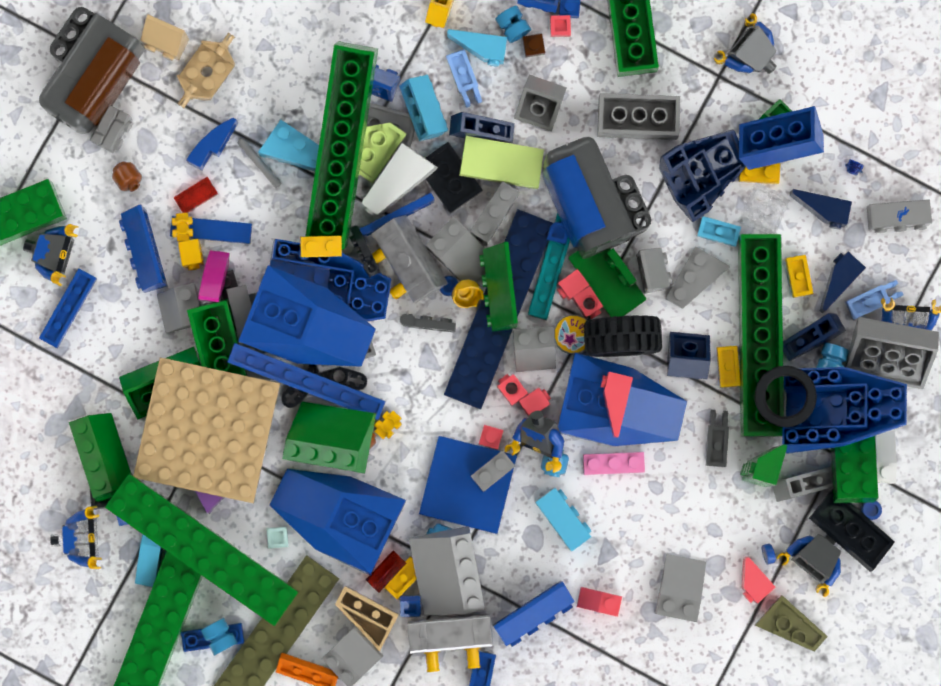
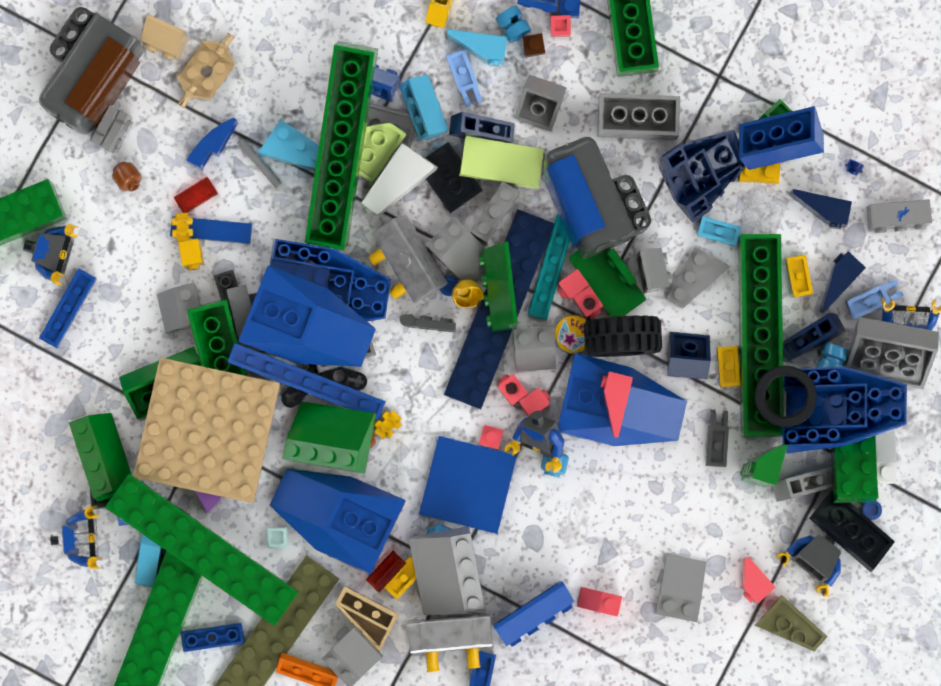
blue slope [119,204,168,293] -> none
dark pink slope [198,250,230,302] -> none
dark azure wheel [201,618,238,656] -> none
yellow plate [300,236,342,257] -> none
black hinge [349,225,381,278] -> none
blue tile [360,193,435,238] -> none
blue plate [400,596,421,617] -> none
light grey brick [471,450,515,492] -> none
medium azure brick [535,488,592,552] -> none
blue tile [546,222,568,245] -> none
bright pink plate [583,452,645,475] -> none
torso [714,13,777,74] -> none
blue tile [761,544,776,565] -> none

